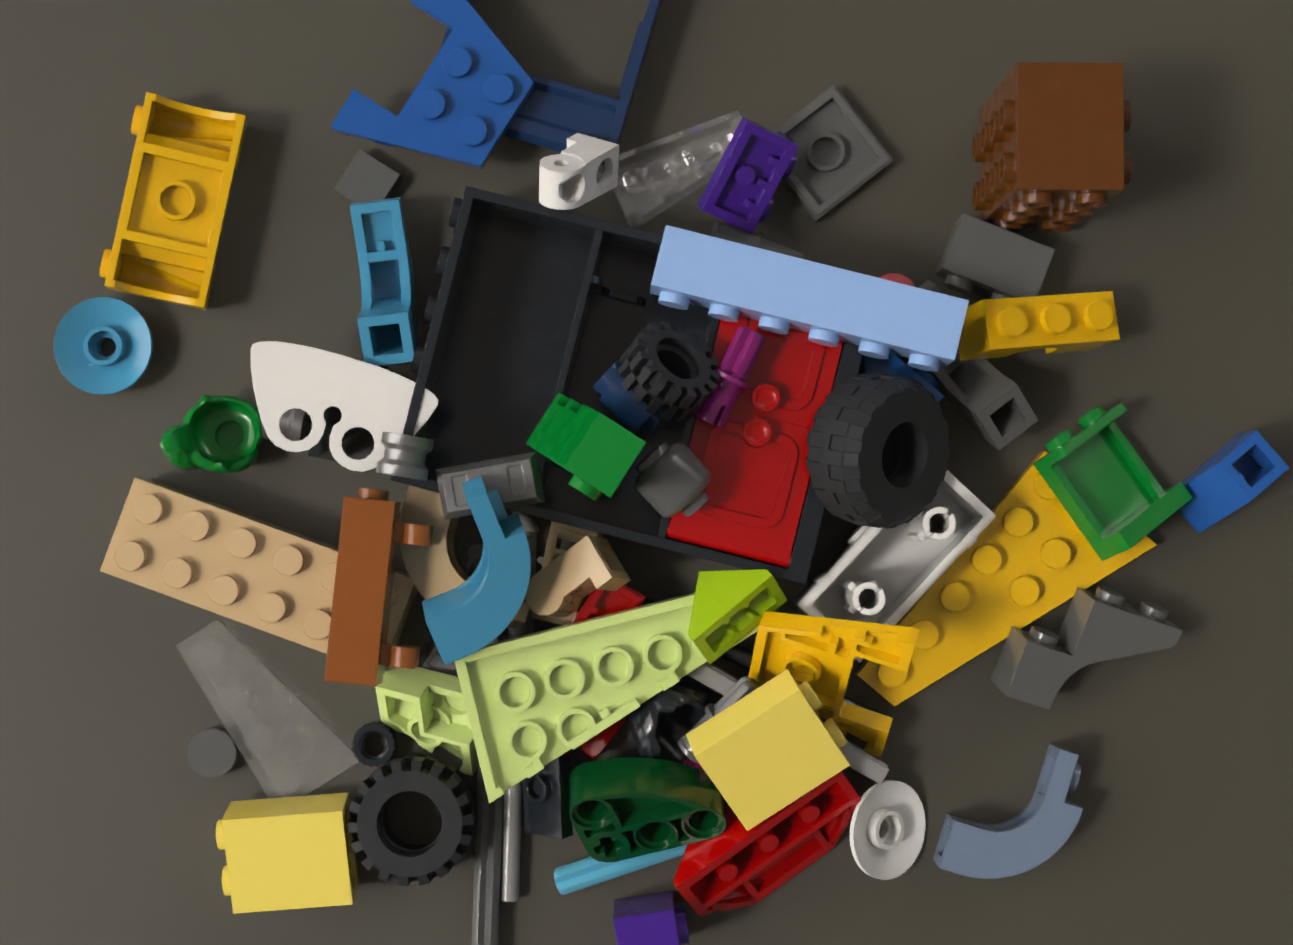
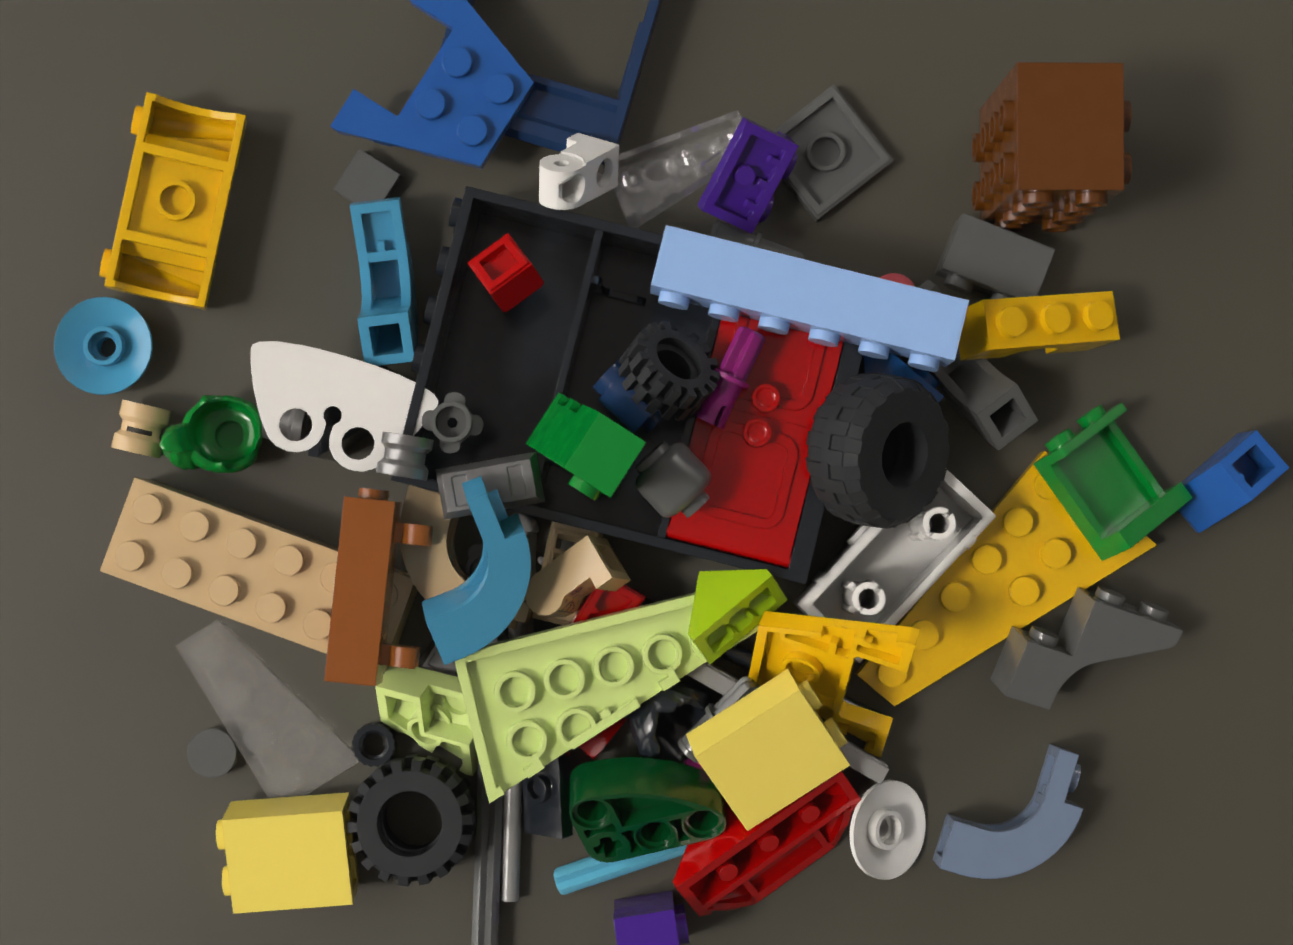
none -> tan wheel [111,399,171,458]
none -> dark grey plate [422,392,483,454]
none -> red slope [467,233,544,312]

